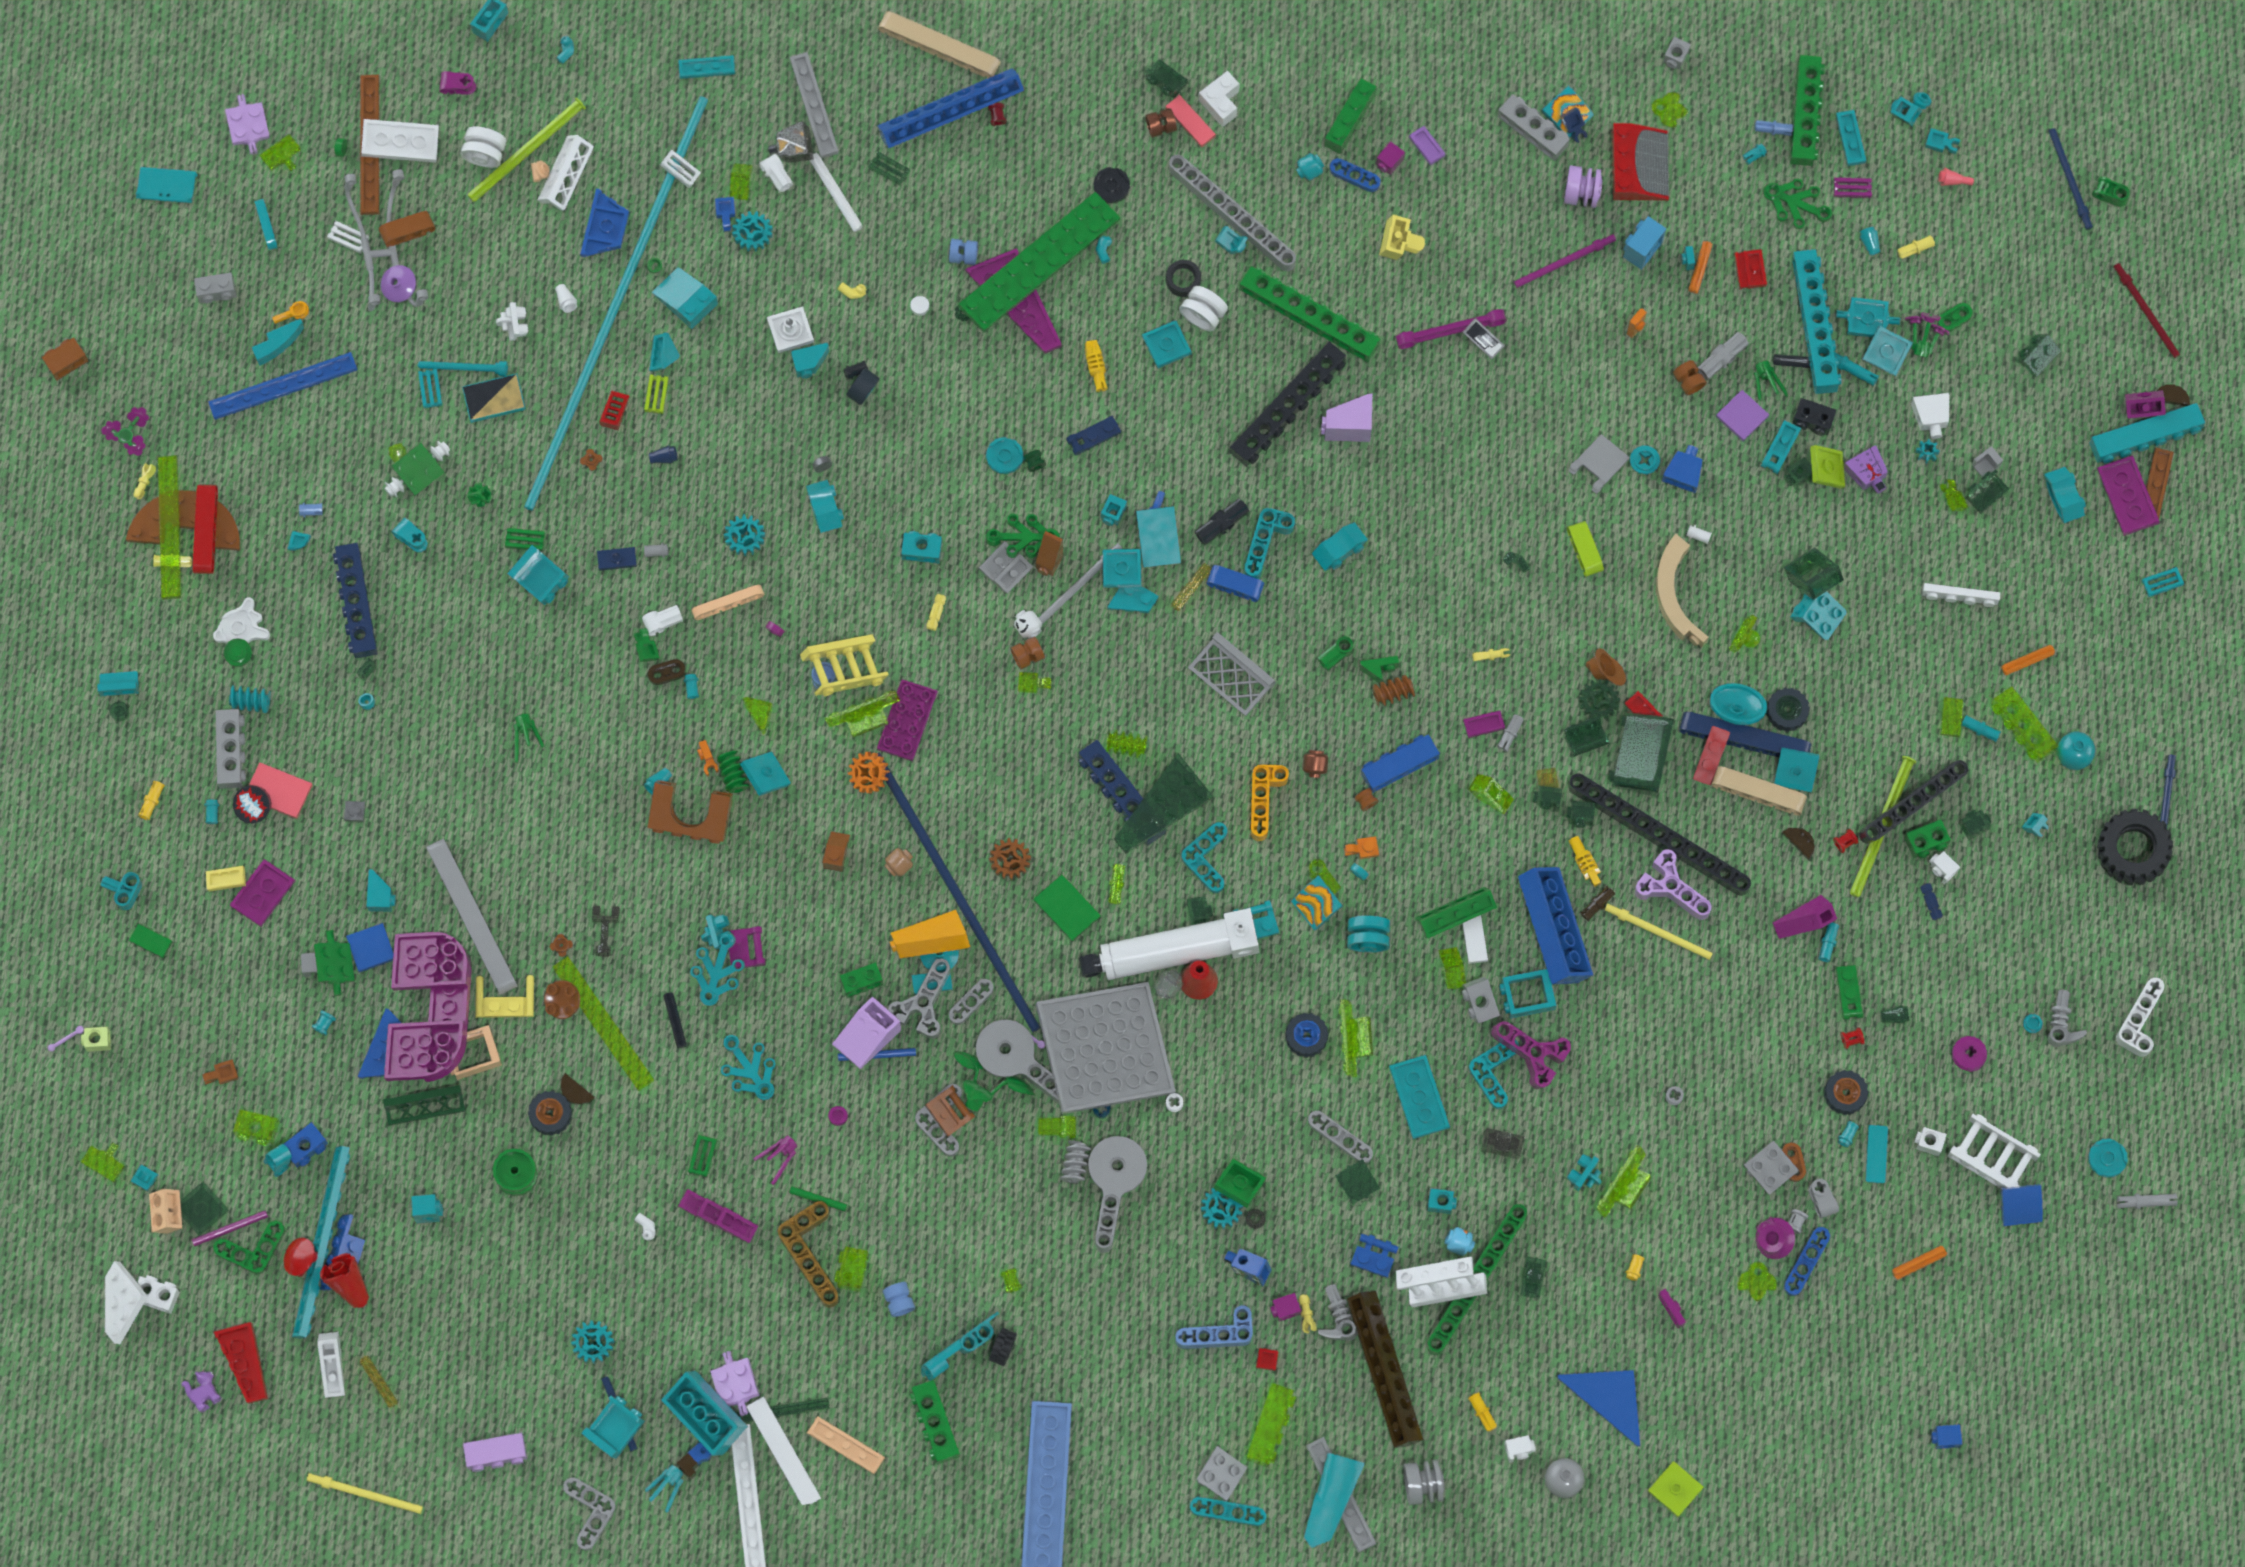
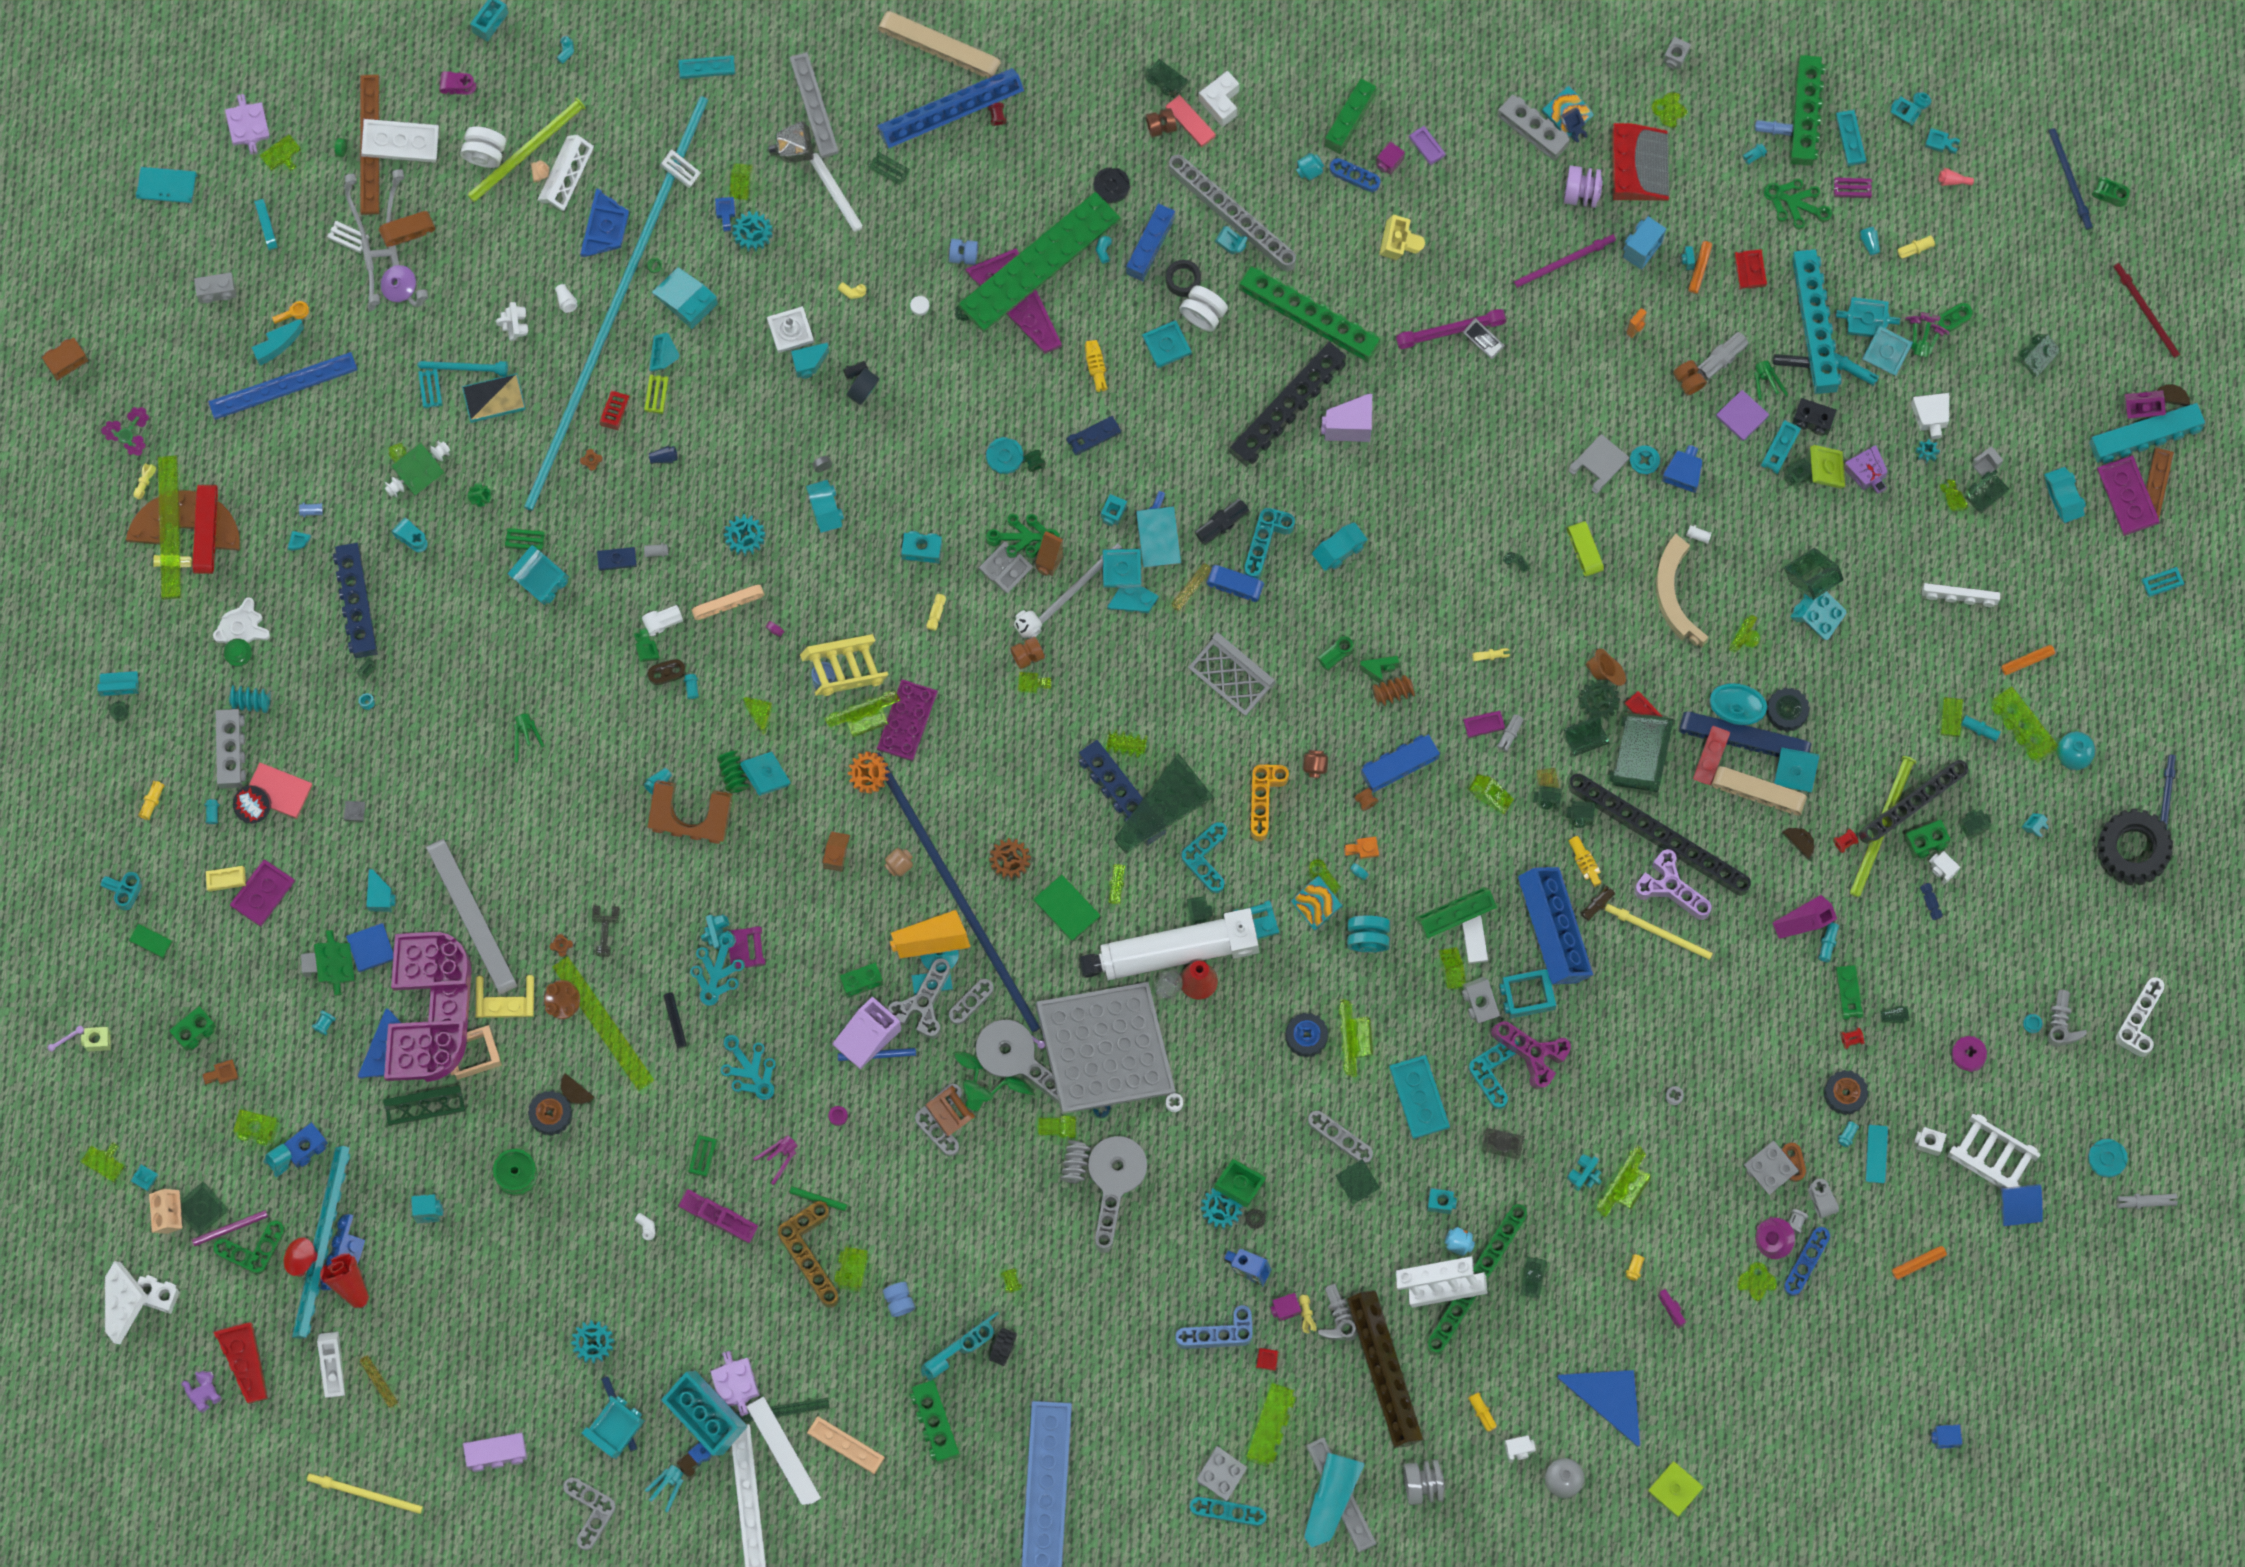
orange plate [697,740,719,777] -> none
white piece [759,154,793,193] -> none
blue plate [1351,1234,1399,1278] -> none
none -> green brick [169,1006,216,1052]
none -> blue brick [1126,203,1175,281]

